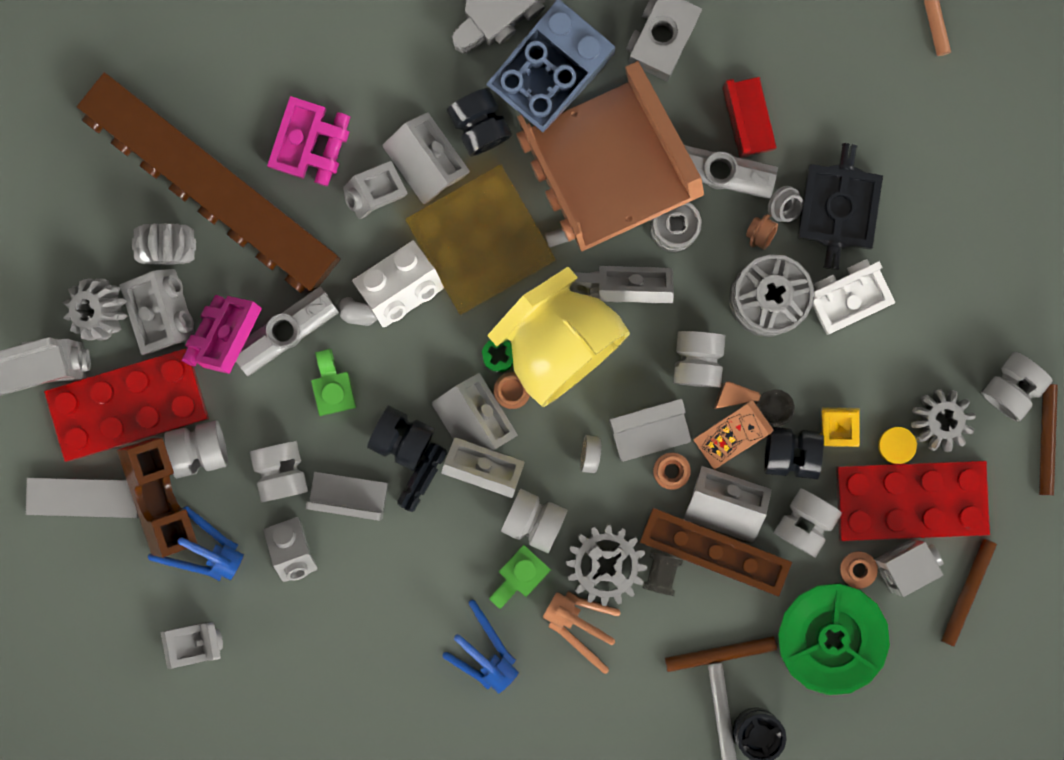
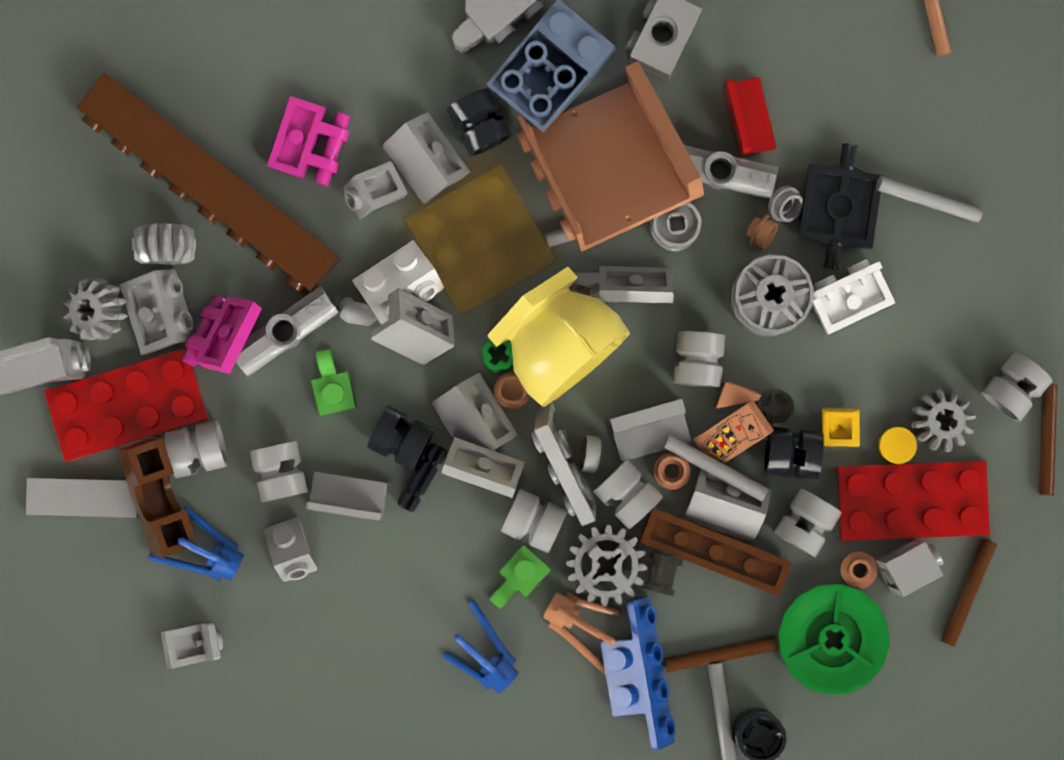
none -> light grey panel [371,288,455,364]
none -> light grey wing [531,402,597,526]
none -> light grey wheel [593,459,663,529]
none -> blue bracket [601,596,676,750]
none -> light grey bar [664,435,769,502]
none -> light grey bar [876,176,983,223]

